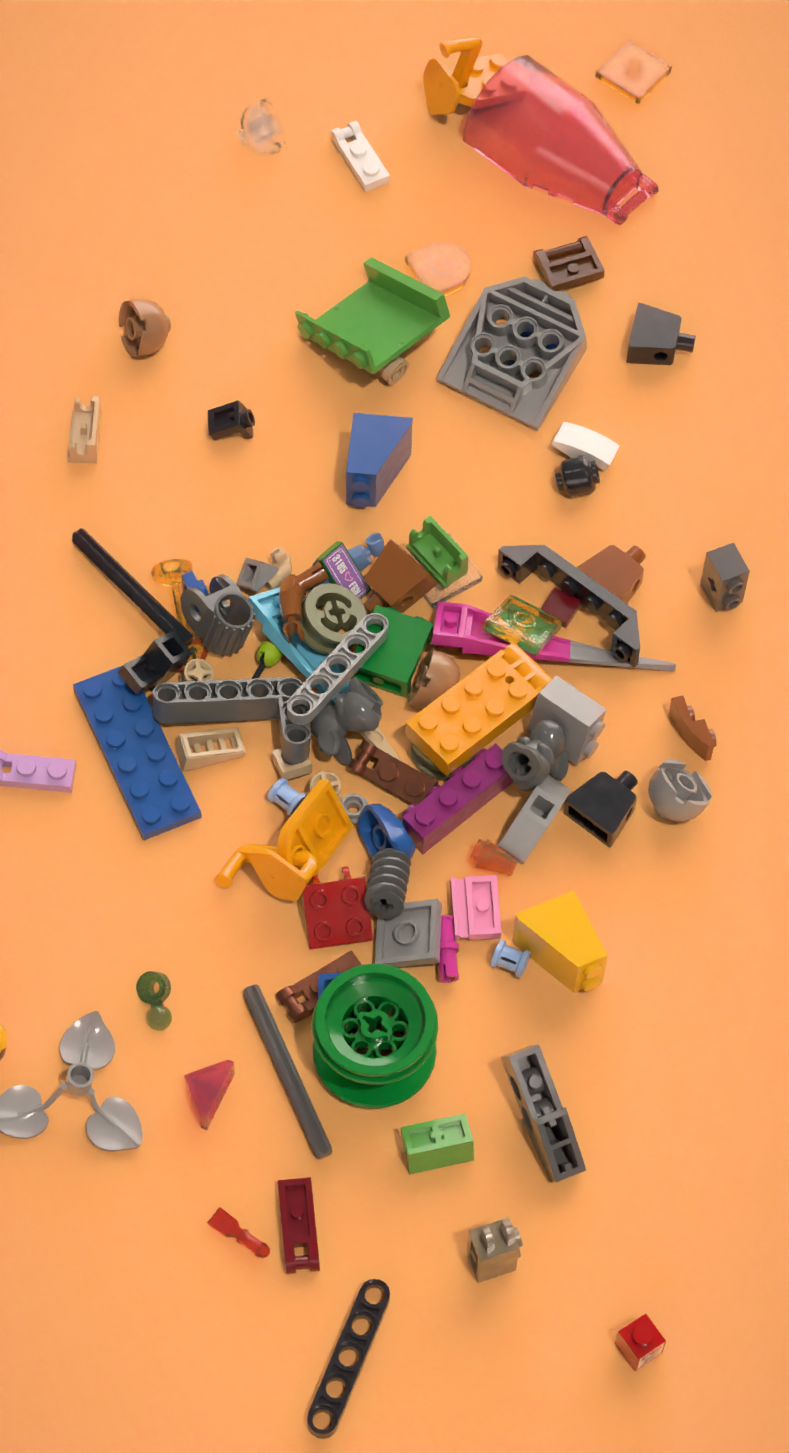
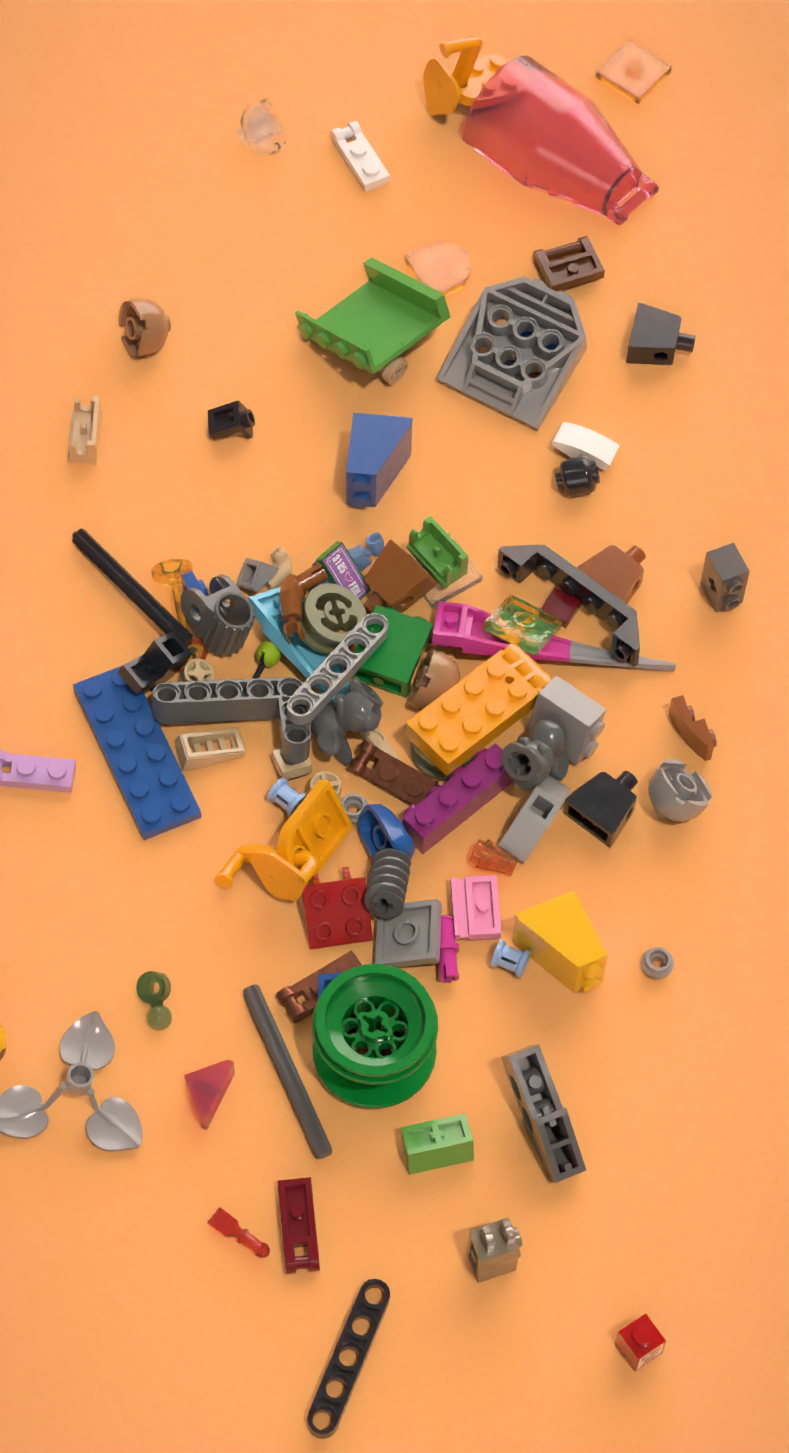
none -> light grey plate [641,947,674,979]

